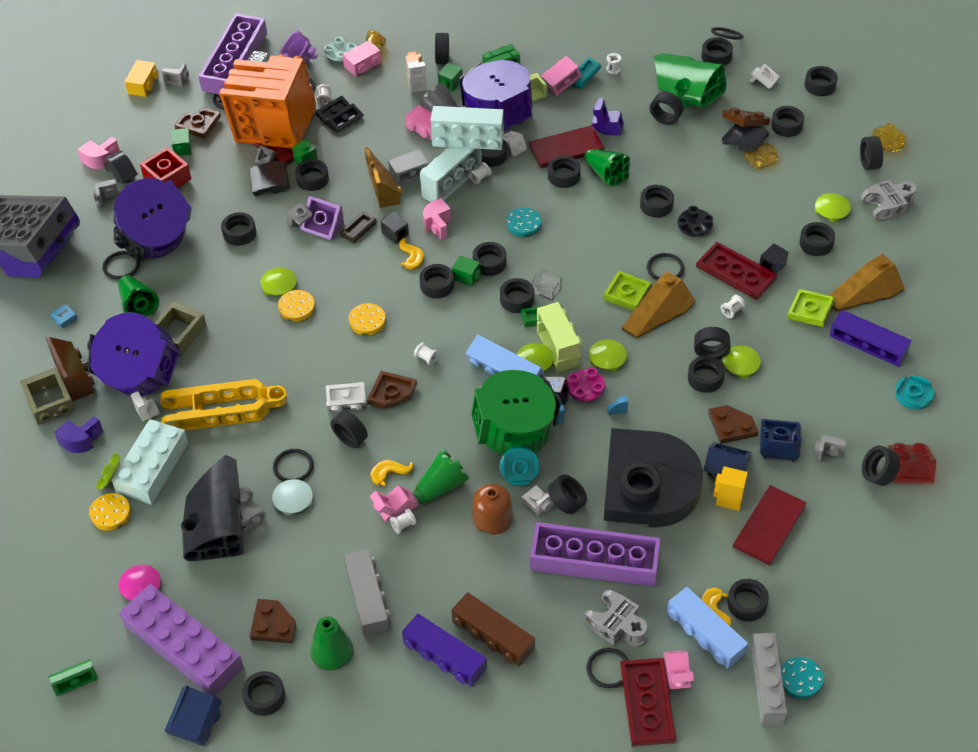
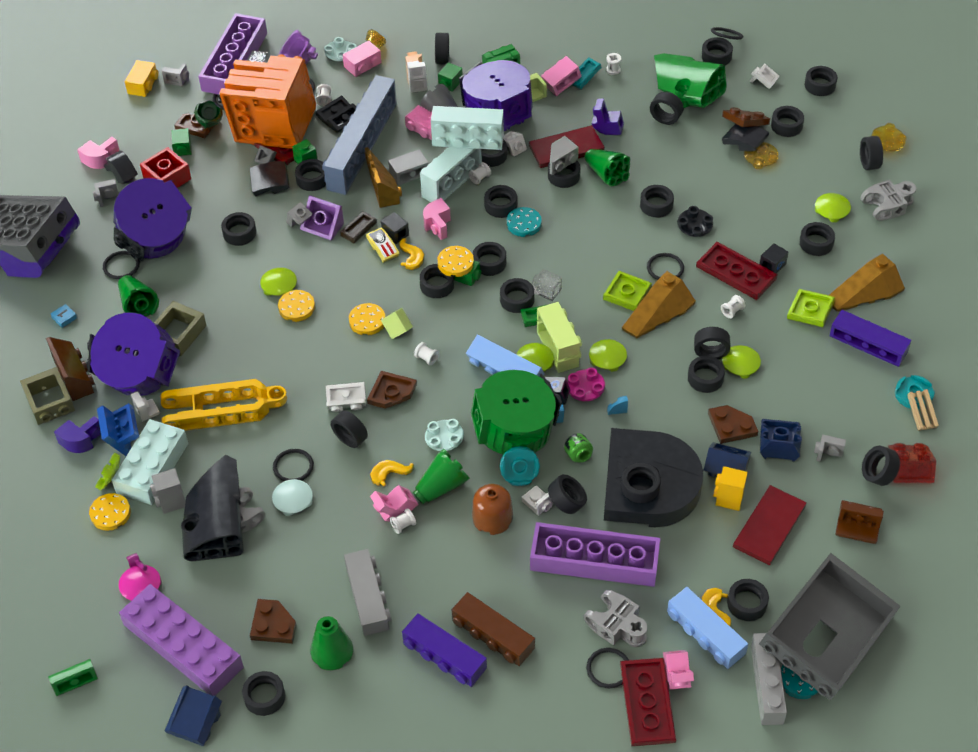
none -> blue bracket [97,403,139,456]
none -> magenta hand [126,553,148,571]
none -> light grey brick [150,468,185,514]
none -> dark green hair [194,100,223,129]
none -> sand blue brick [322,75,397,195]
none -> slope [366,227,400,263]
none -> yellowish green panel [381,308,413,339]
none -> light aqua dish [425,419,464,451]
none -> yellow tile [437,246,474,277]
none -> black tyre [484,185,518,218]
none -> light grey slope [550,136,579,175]
none -> bright green head [564,433,593,463]
none -> dark grey panel [759,553,900,700]
none -> reddish brown bracket [835,500,884,544]
none -> tan tile [907,389,939,431]

